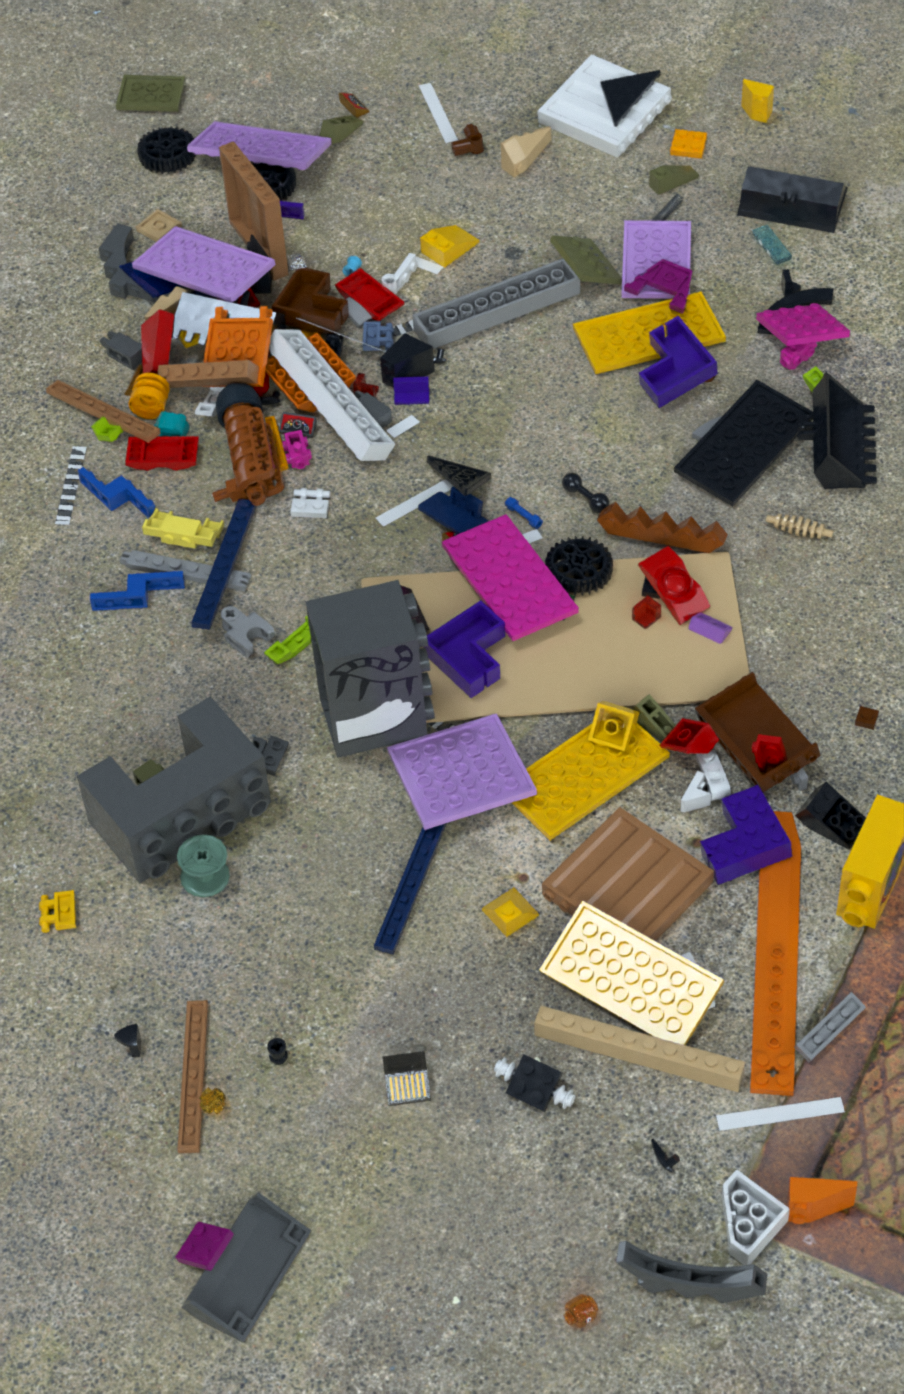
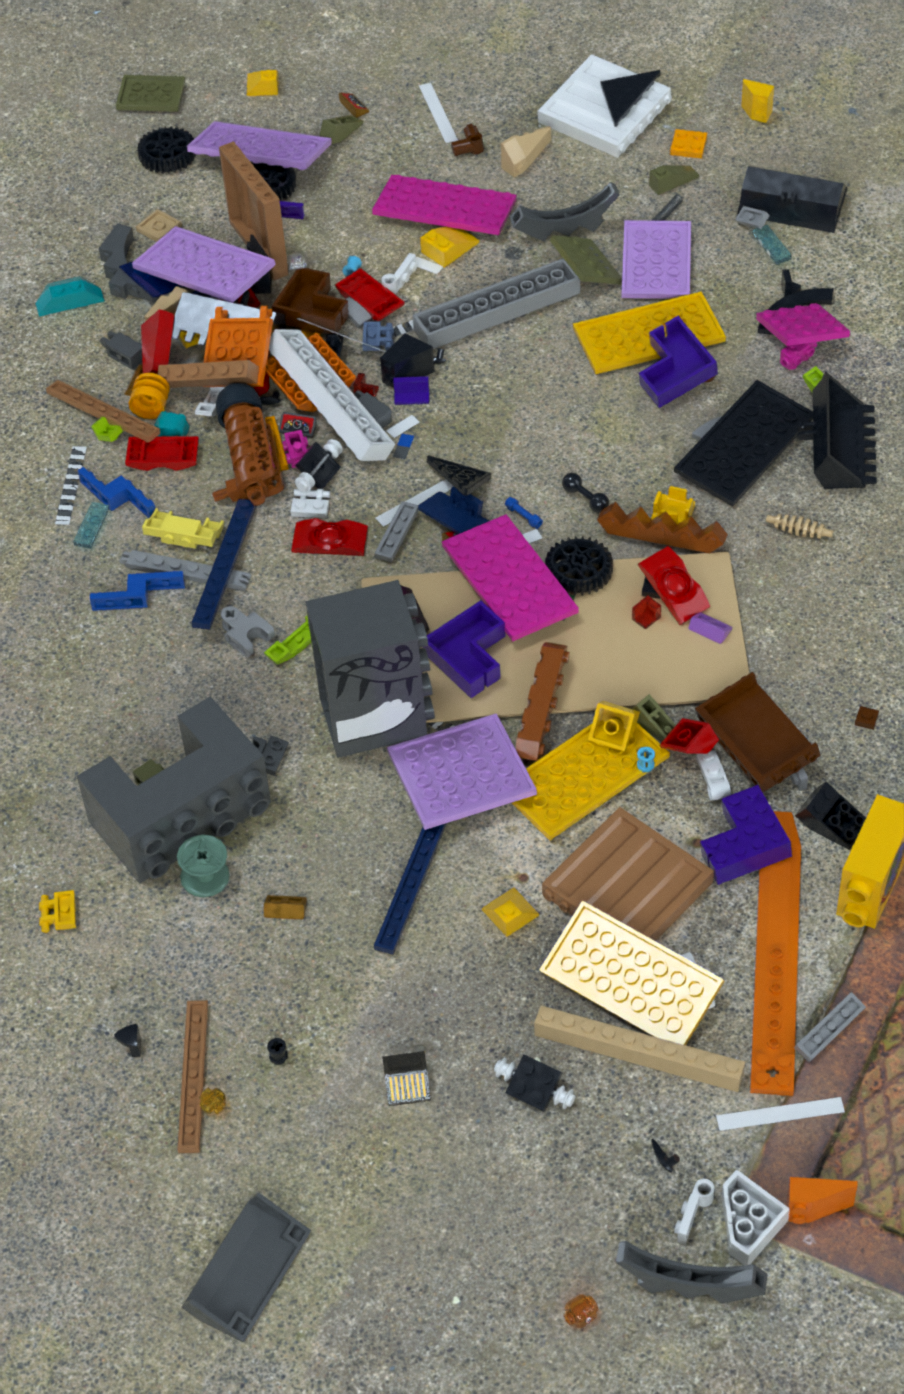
magenta plate [175,1221,234,1271] -> none
magenta wing [624,259,693,314] -> none
white slope [681,771,711,813] -> none
red bracket [752,734,788,771] -> none
none -> teal wedge [35,276,105,317]
none -> clear light blue plate [73,502,109,549]
none -> yellow slope [247,70,279,96]
none -> pearl gold slope [264,895,307,920]
none -> red slope [291,518,368,556]
none -> black plate [295,439,343,492]
none -> dark pink plate [372,175,517,235]
none -> light grey plate [374,501,419,563]
none -> sticker [393,434,414,459]
none -> dark grey arch [510,182,620,242]
none -> dark orange brick [515,642,570,761]
none -> medium azure bush [637,747,655,773]
none -> yellow panel [651,486,695,525]
none -> white plate [674,1179,714,1245]
none -> light grey plate [735,206,770,229]

